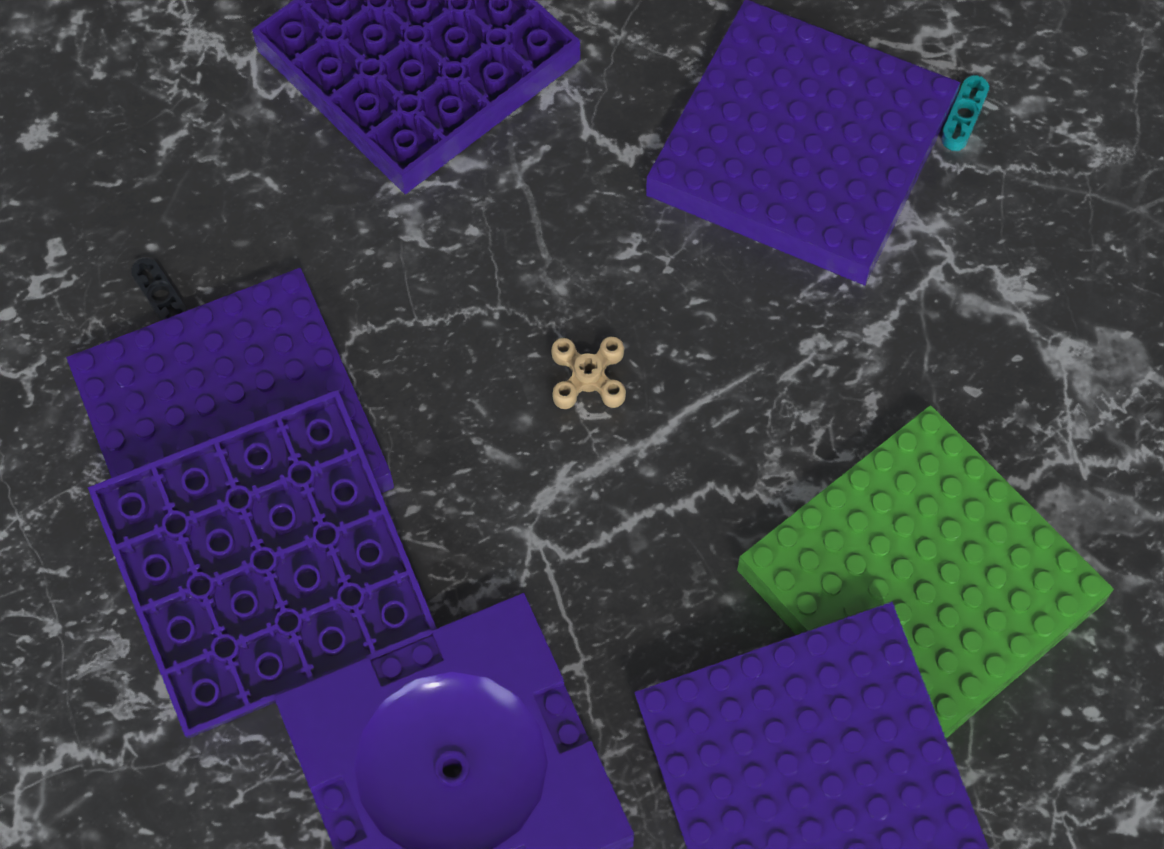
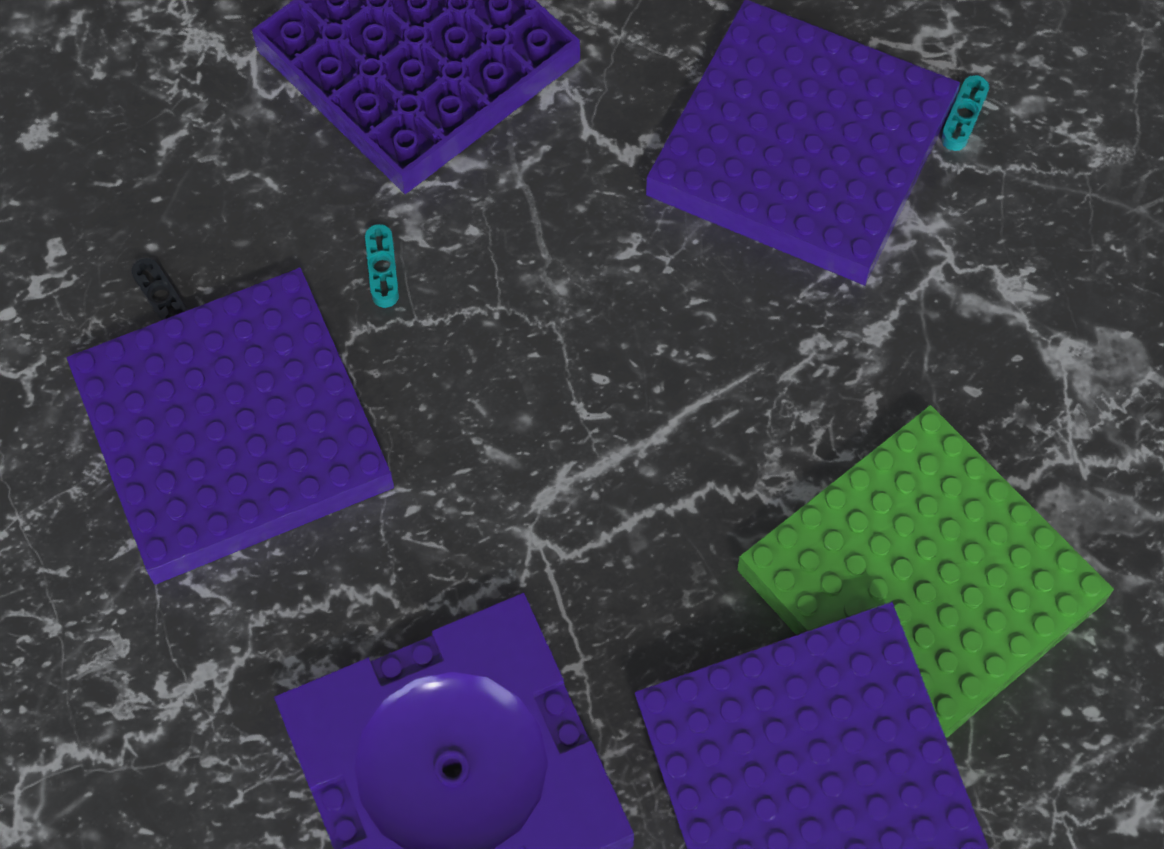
dark purple brick [88,390,437,738] -> none
tan gear [551,336,626,409] -> none
none -> teal beam [365,224,399,308]

